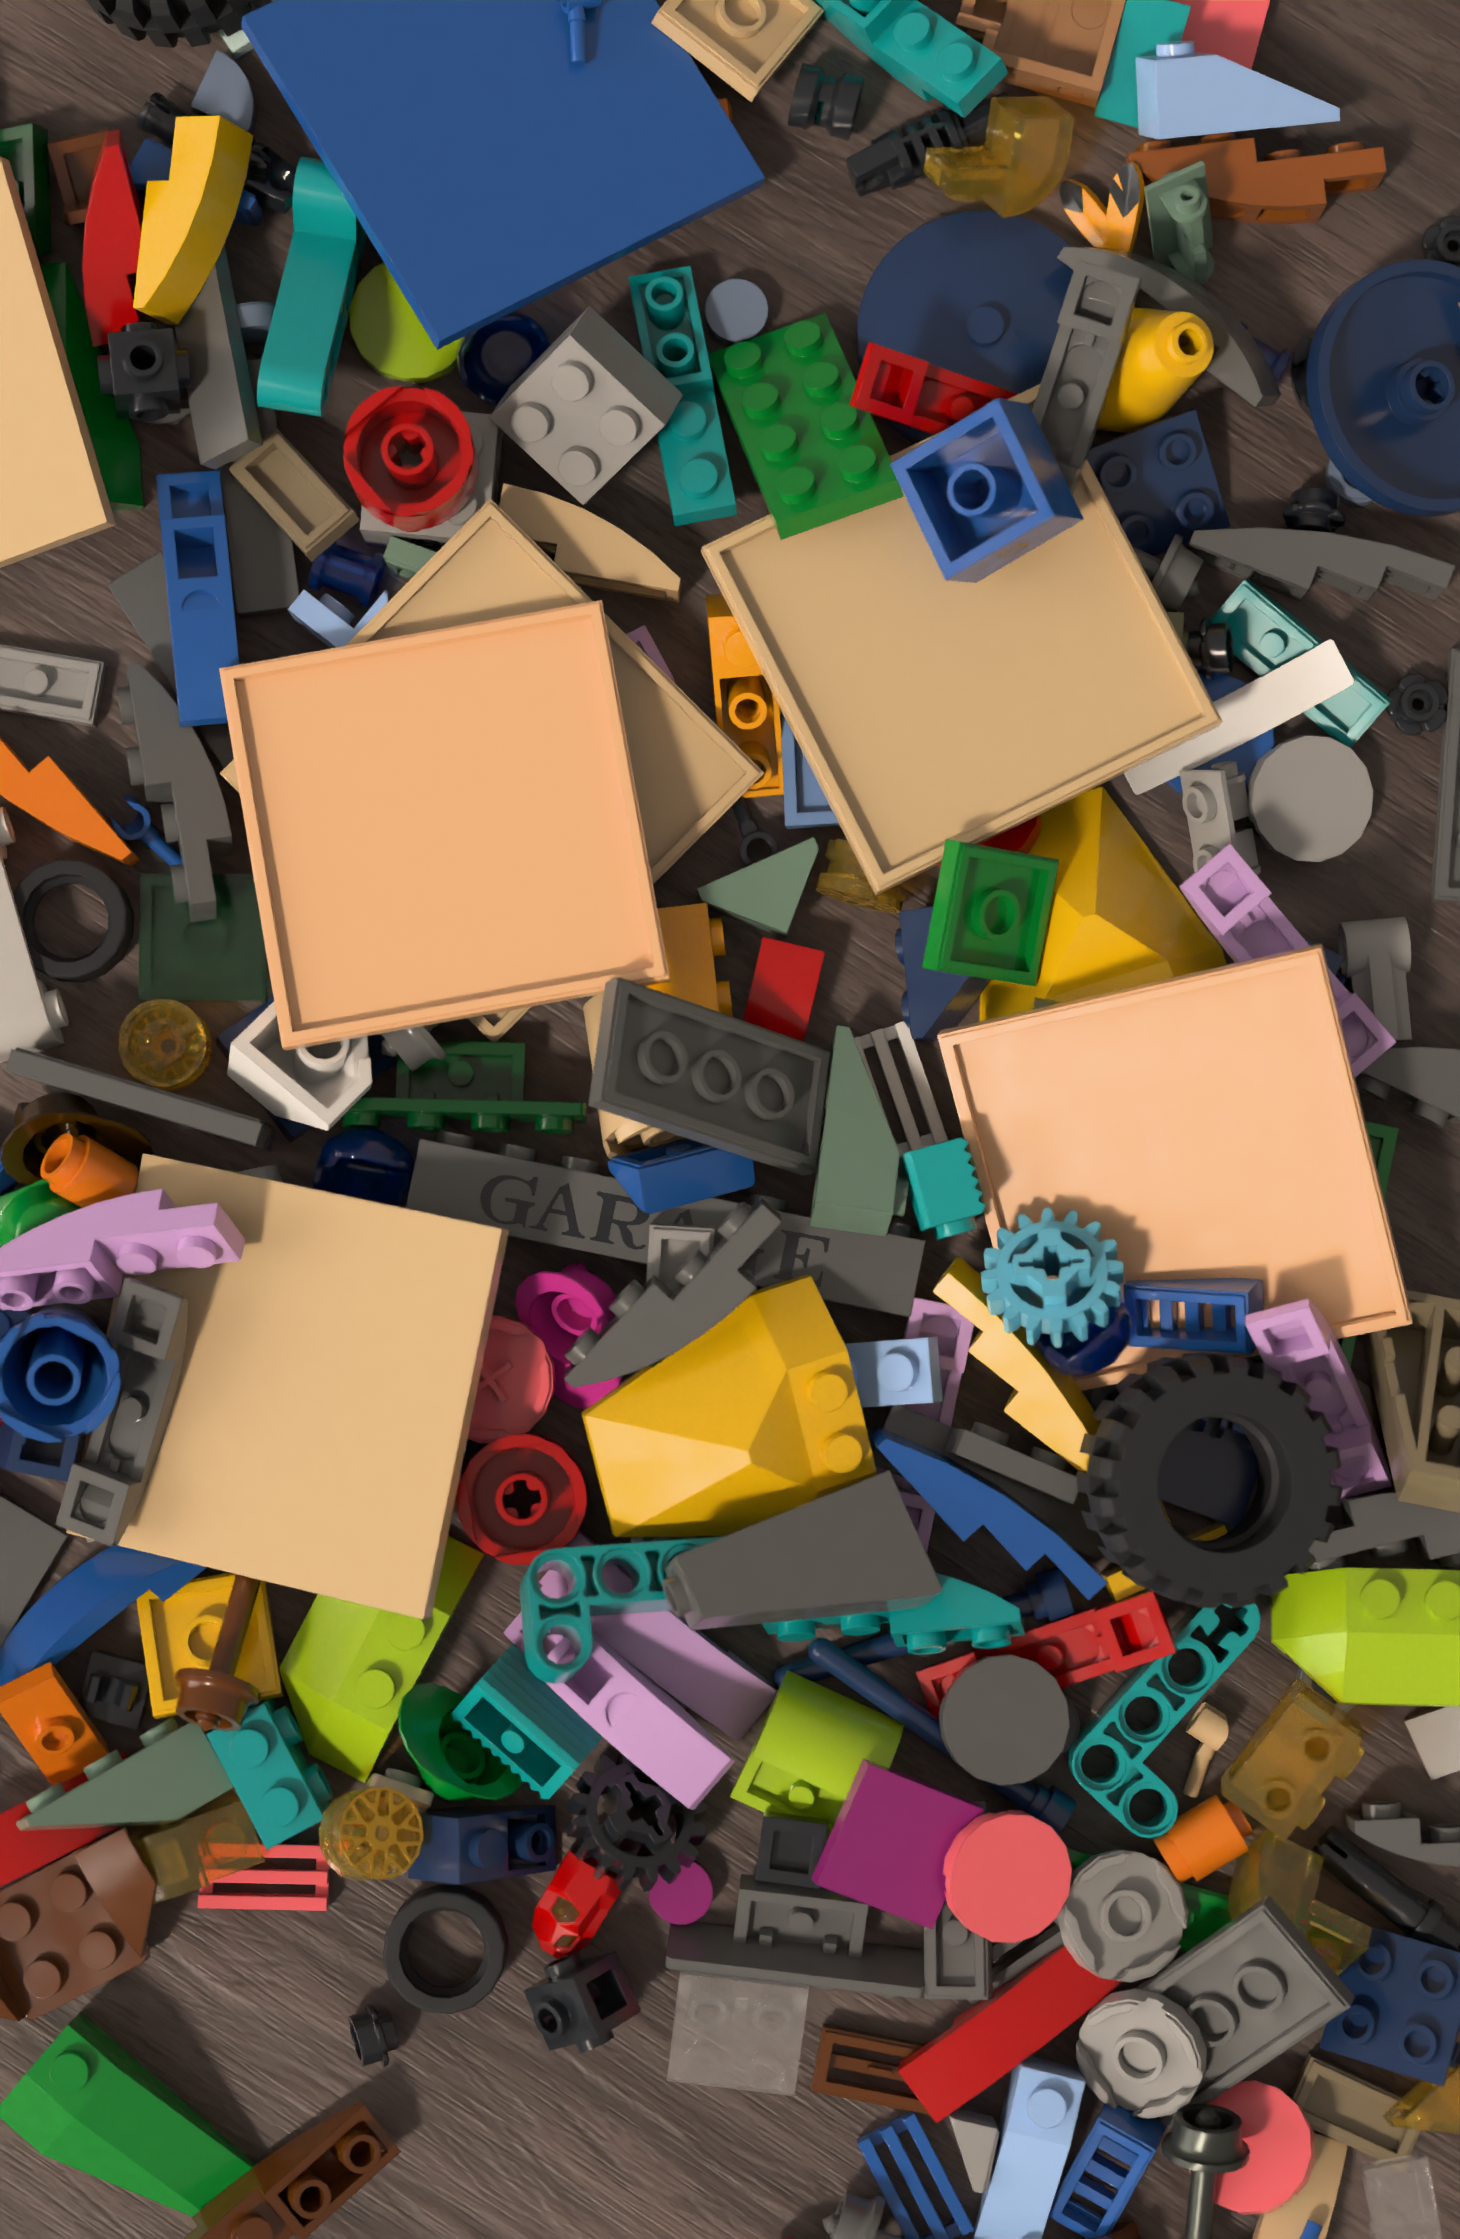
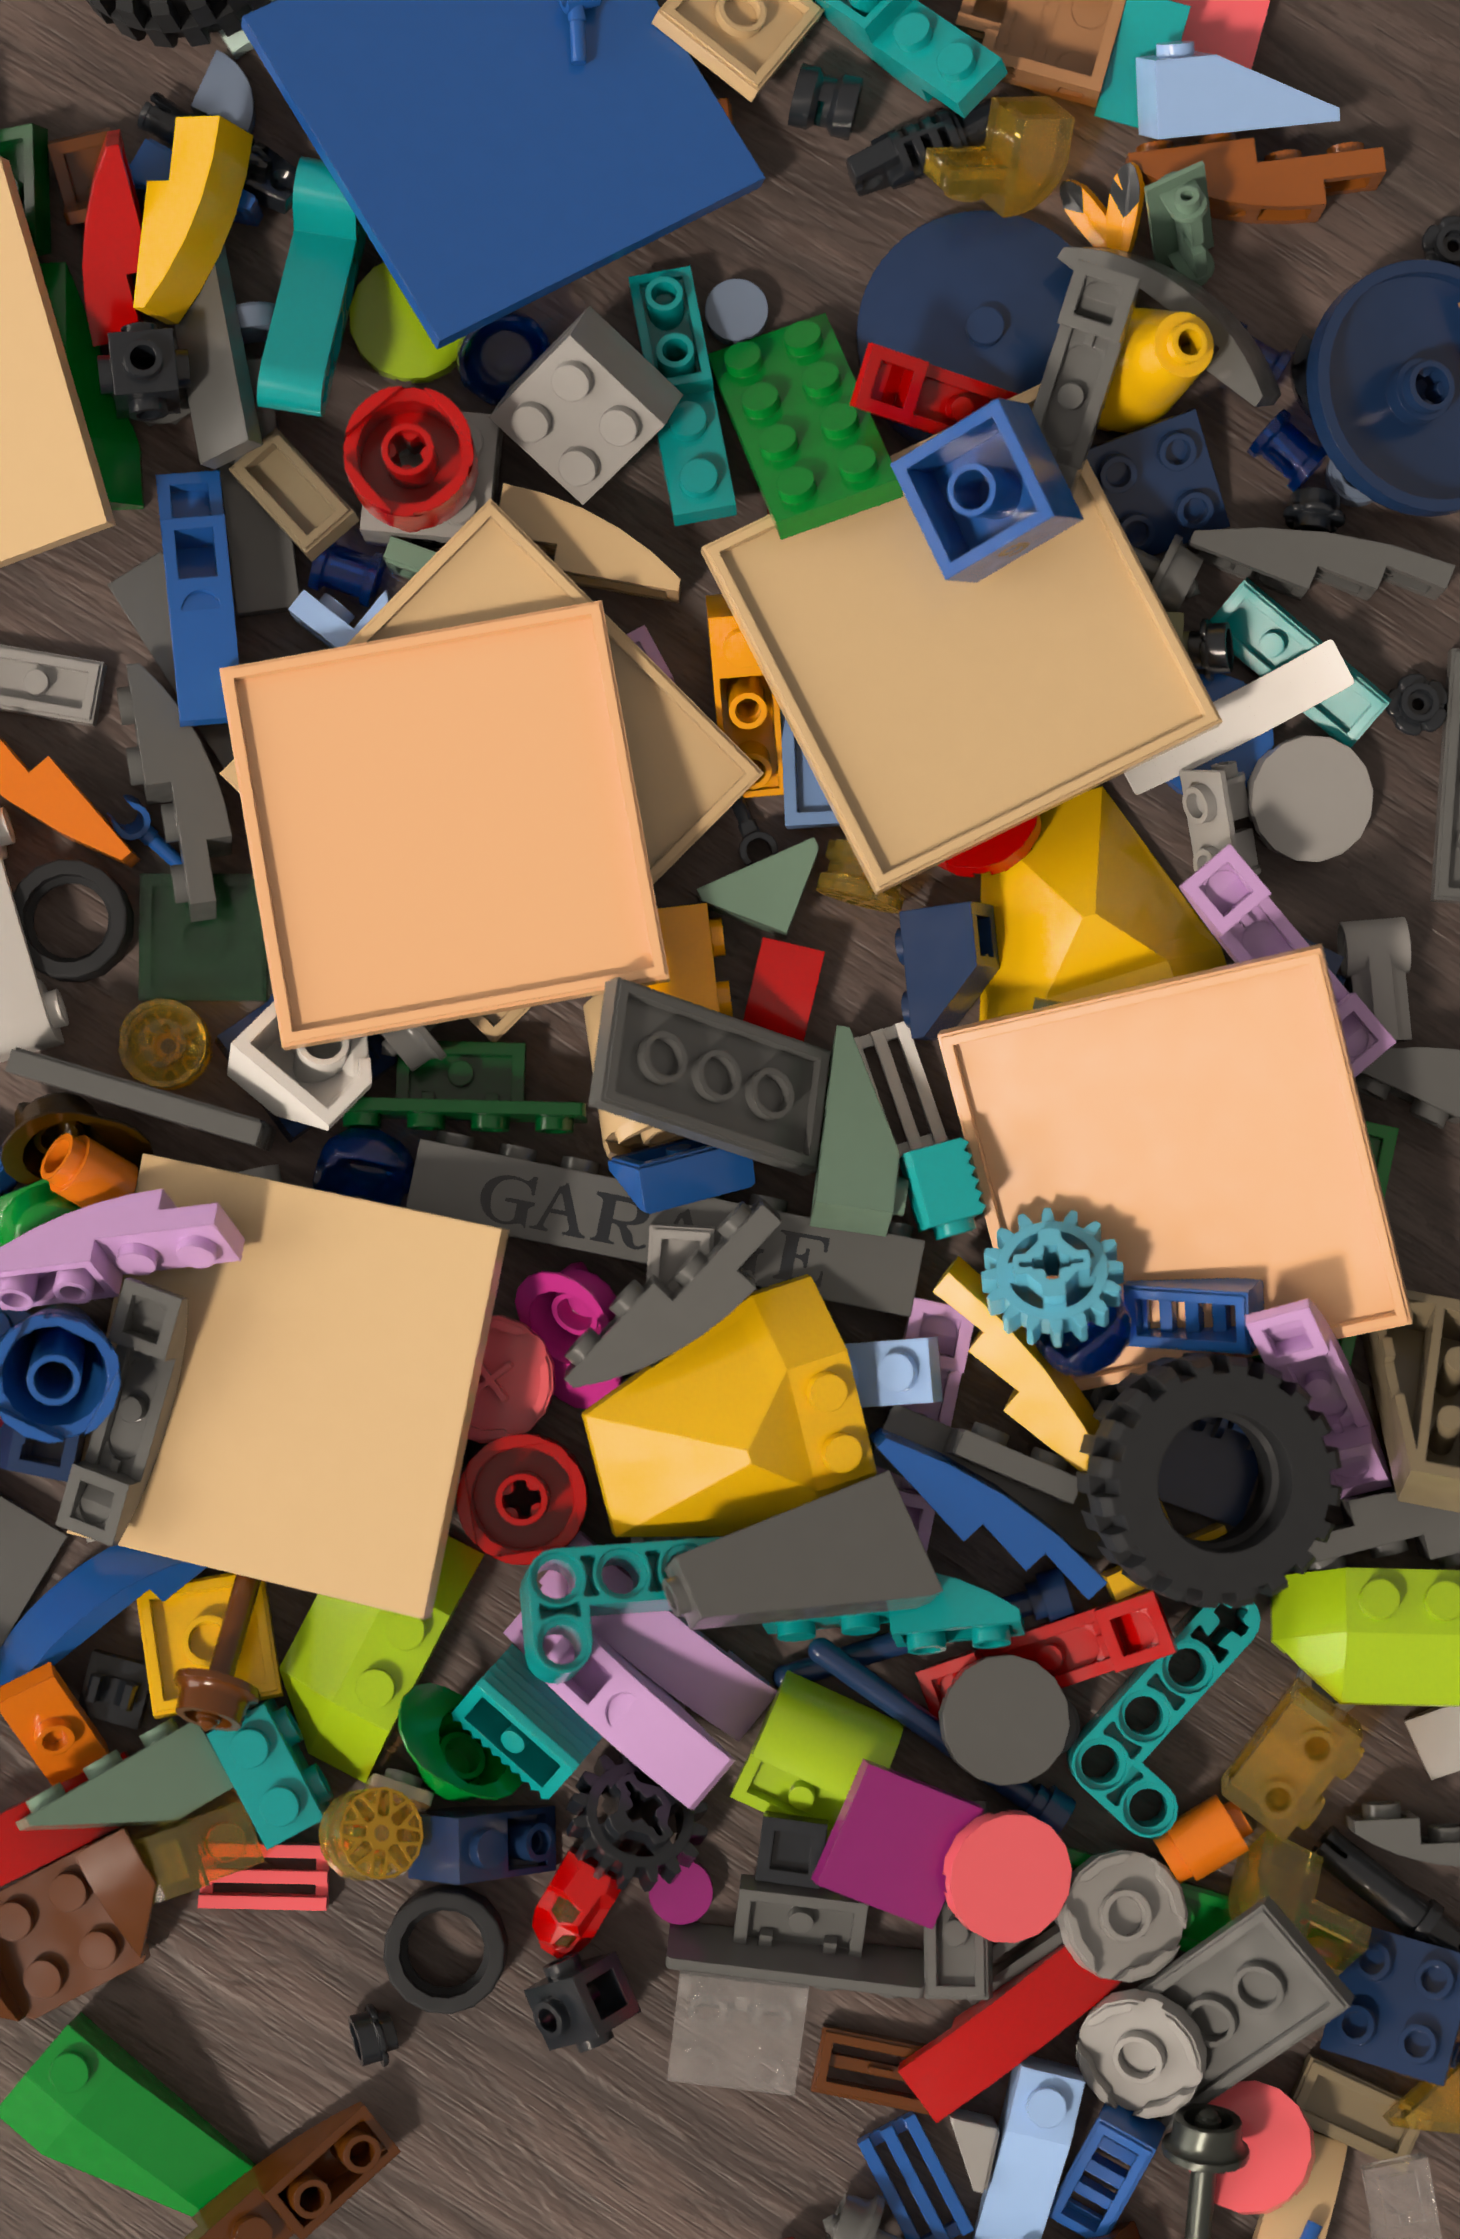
green tile [922,839,1059,986] -> none
tan hand [1182,1702,1229,1798] -> none
none -> clear blue bush [1247,409,1328,492]

